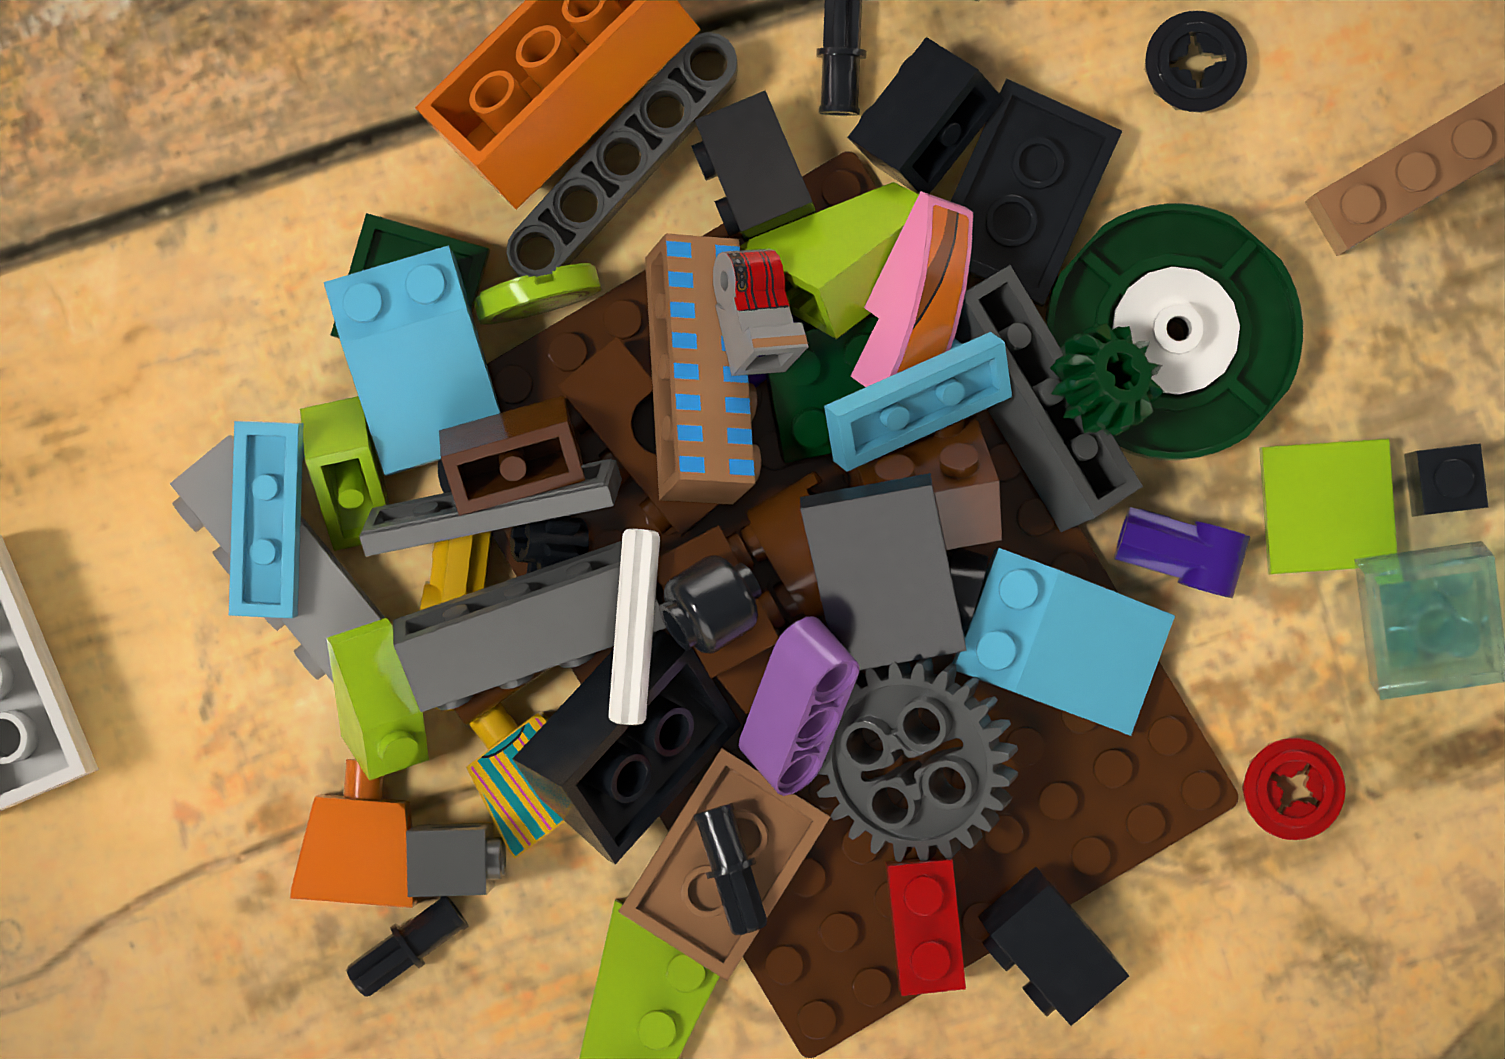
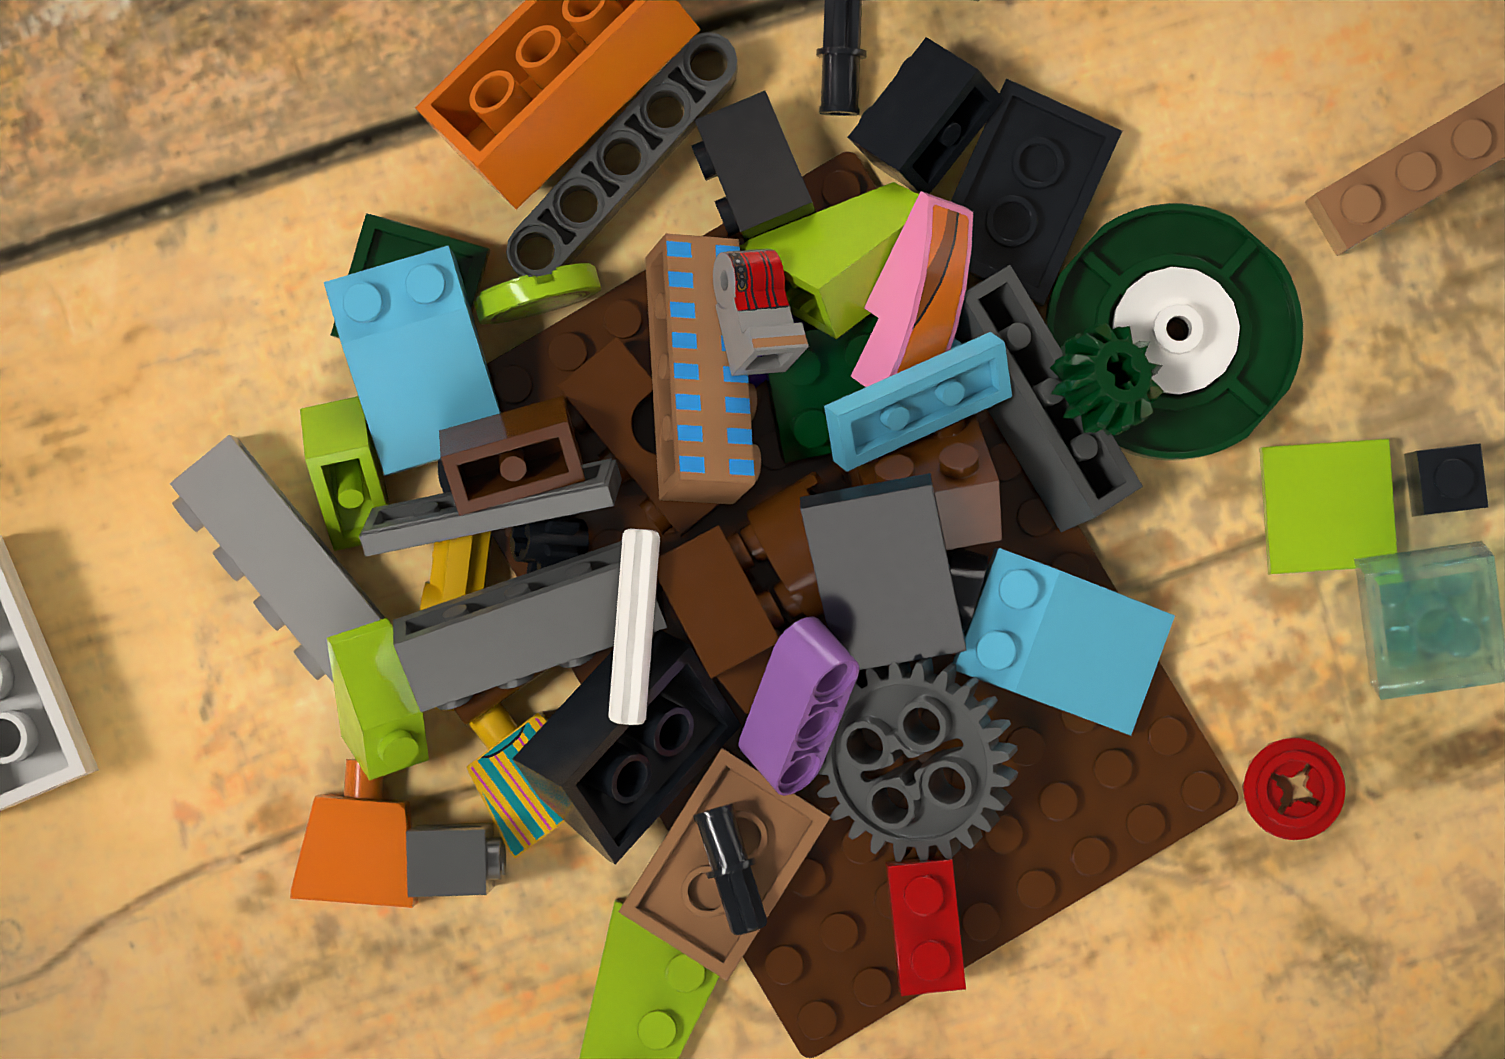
medium azure piece [229,421,305,618] -> none
black axle [346,896,469,997] -> none
black head [659,555,762,654] -> none
black brick [978,867,1129,1026] -> none
dark purple piece [1114,507,1250,598] -> none
black gear [1144,11,1247,113] -> none

